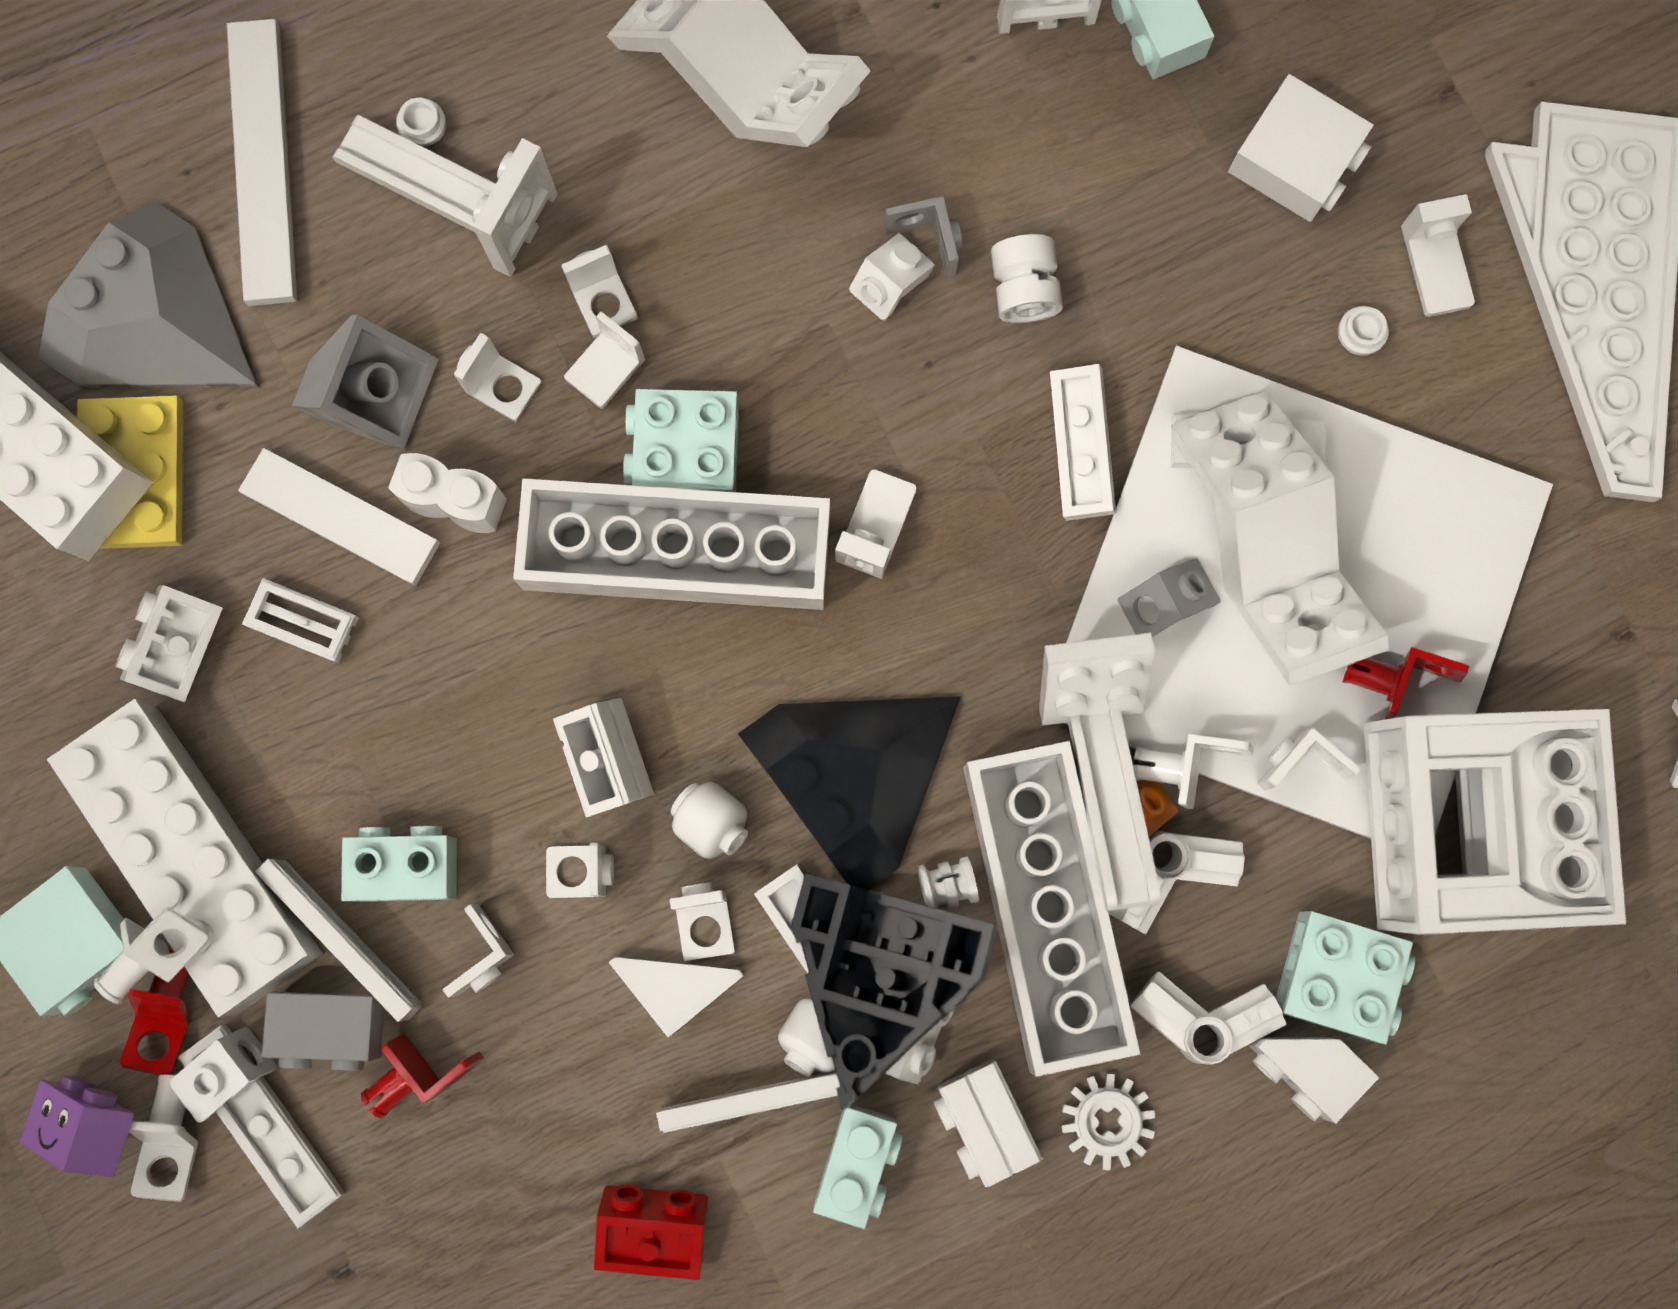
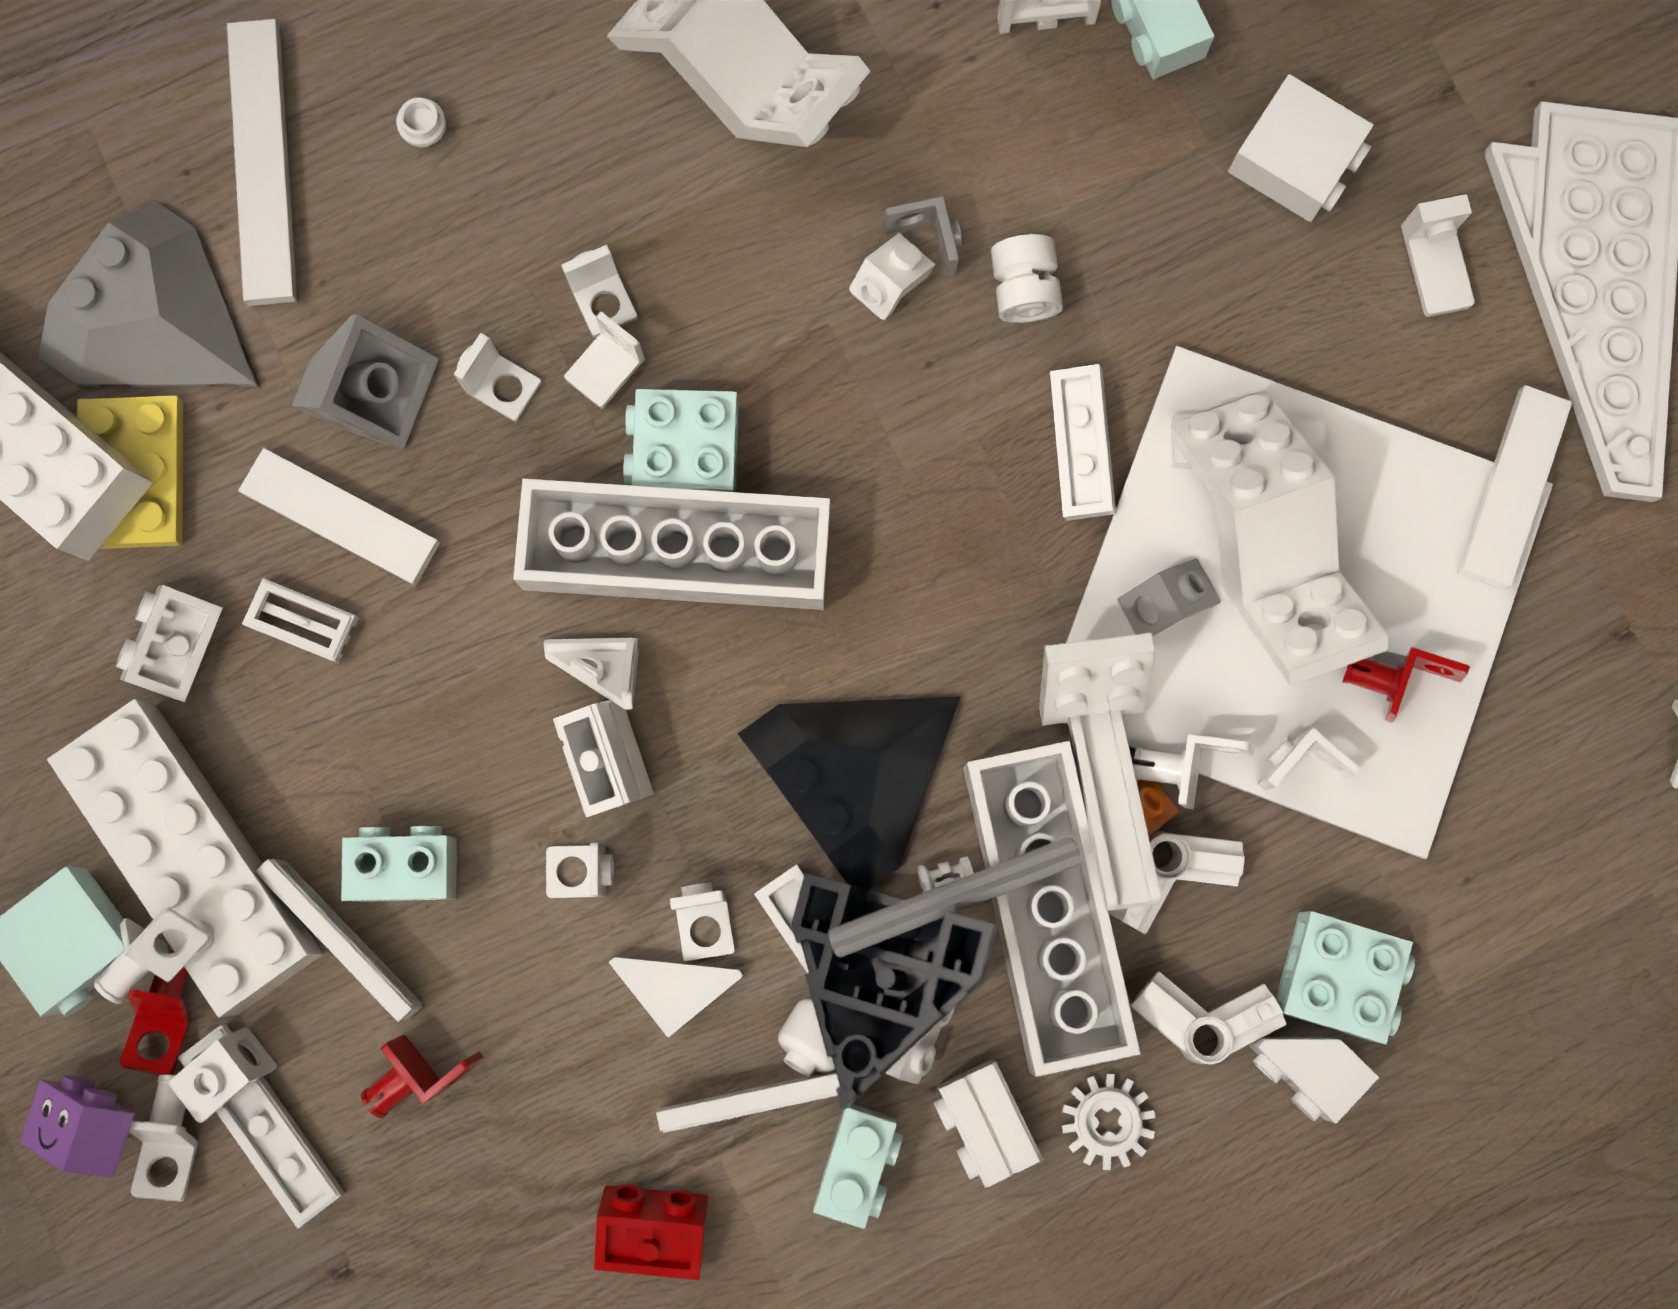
light grey brick [262,991,384,1071] -> none
white bracket [333,115,558,277] -> none
white brick [388,453,507,533] -> none
white bracket [442,904,515,998] -> none
white head [671,782,748,859] -> none
white bracket [835,469,916,579] -> none
white plate [1338,306,1389,356] -> none
white piece [1363,709,1626,934] -> none
none -> white tile [544,638,639,709]
none -> light grey axle [828,837,1081,957]
none -> white tile [1457,385,1572,590]

